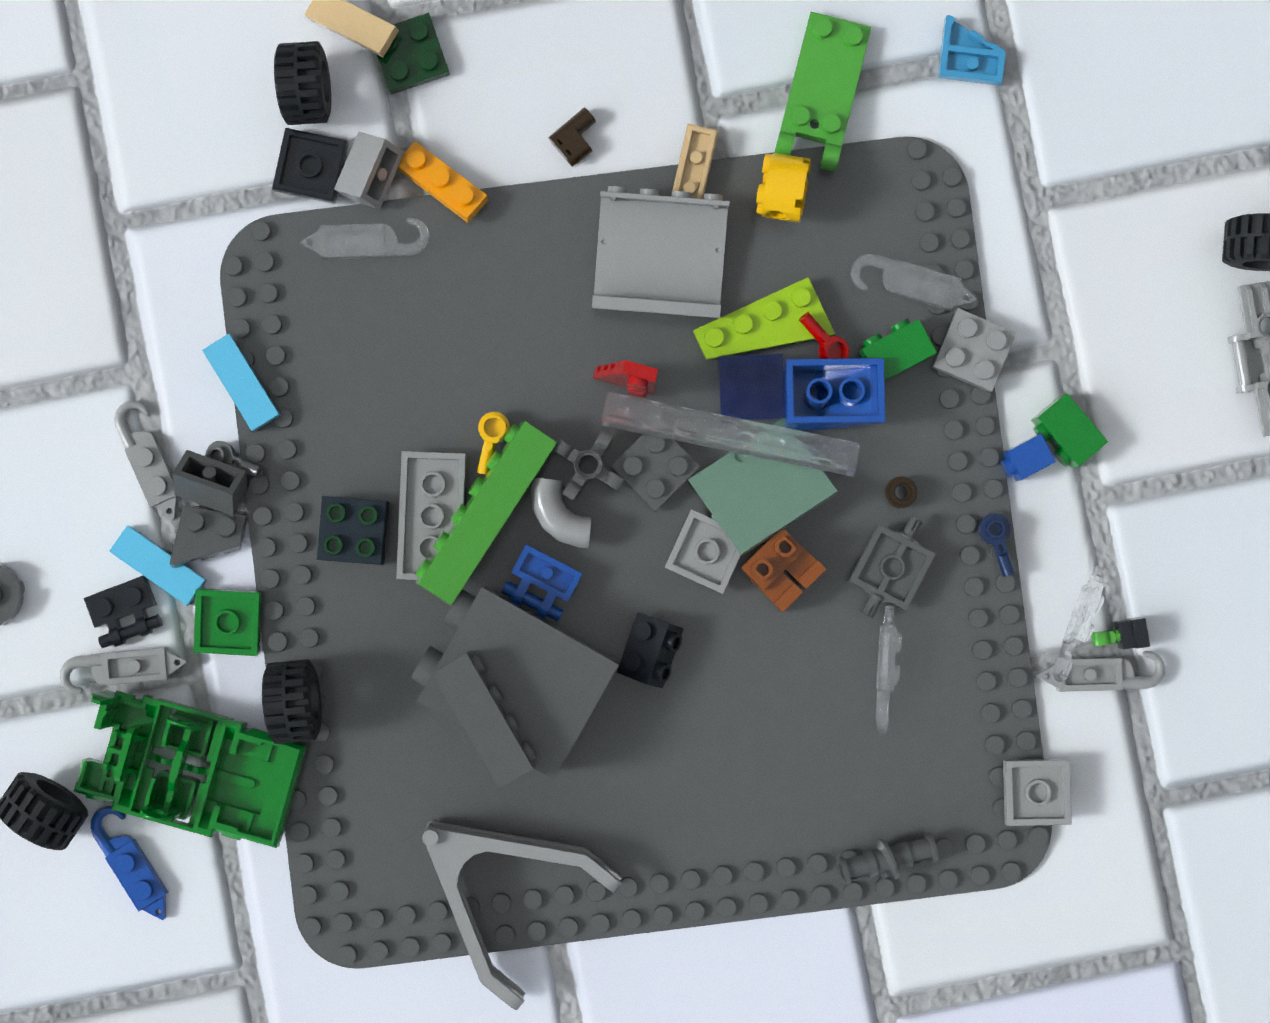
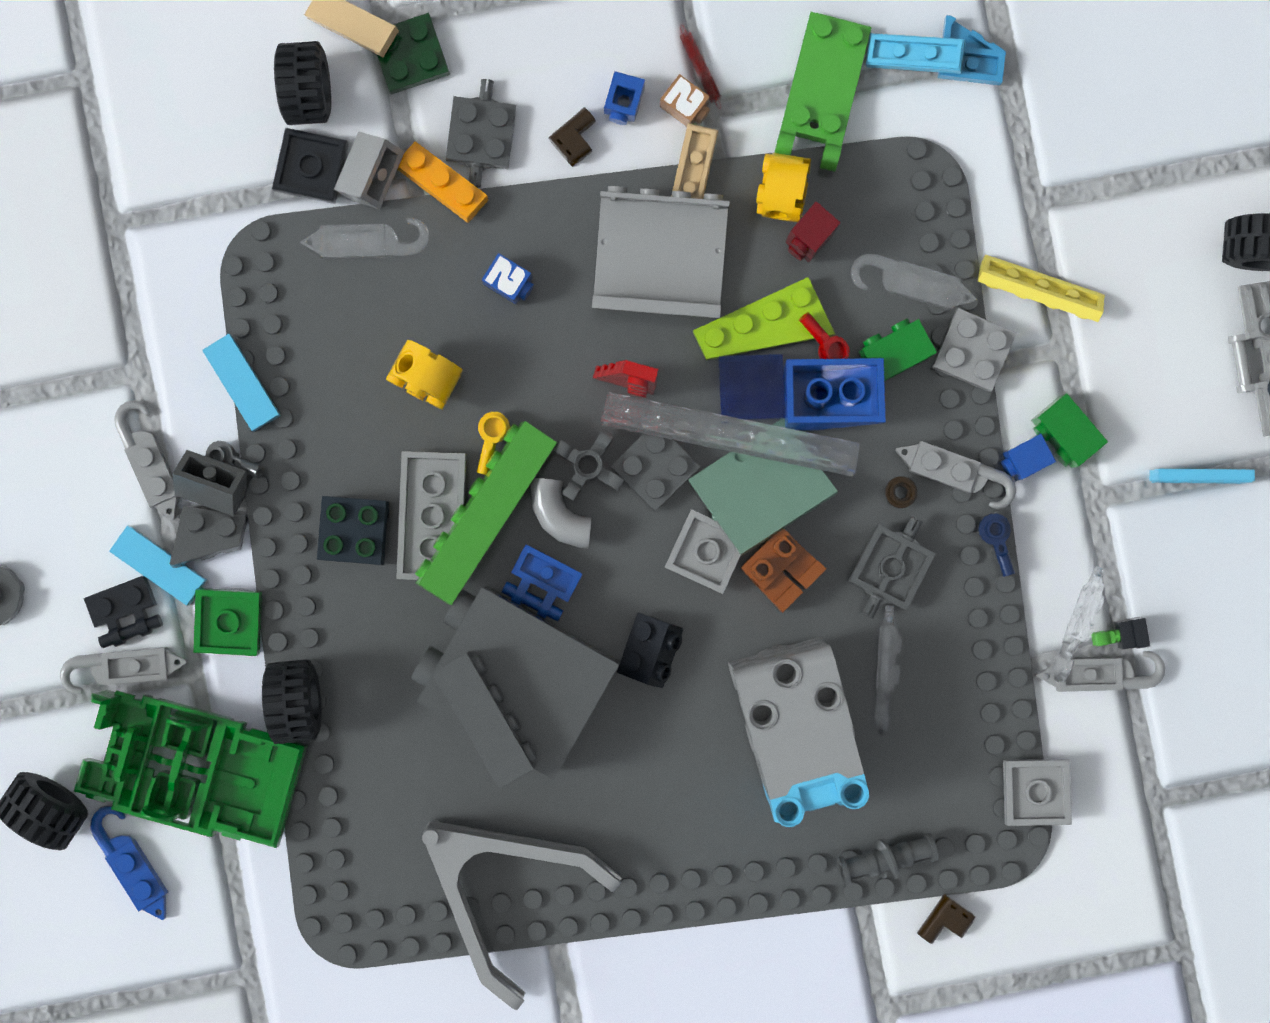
none -> yellow brick [385,340,463,410]
none -> dark grey plate [446,79,516,188]
none -> brick [482,253,534,305]
none -> blue brick [604,71,645,125]
none -> brick [660,74,711,127]
none -> red piece [680,25,721,109]
none -> light grey piece [728,637,869,827]
none -> dark red brick [785,202,841,262]
none -> medium azure tile [866,33,965,74]
none -> light grey plate [895,441,1016,509]
none -> dark brown piece [917,894,975,944]
none -> light yellow plate [978,254,1105,322]
none -> medium azure tile [1149,469,1255,484]

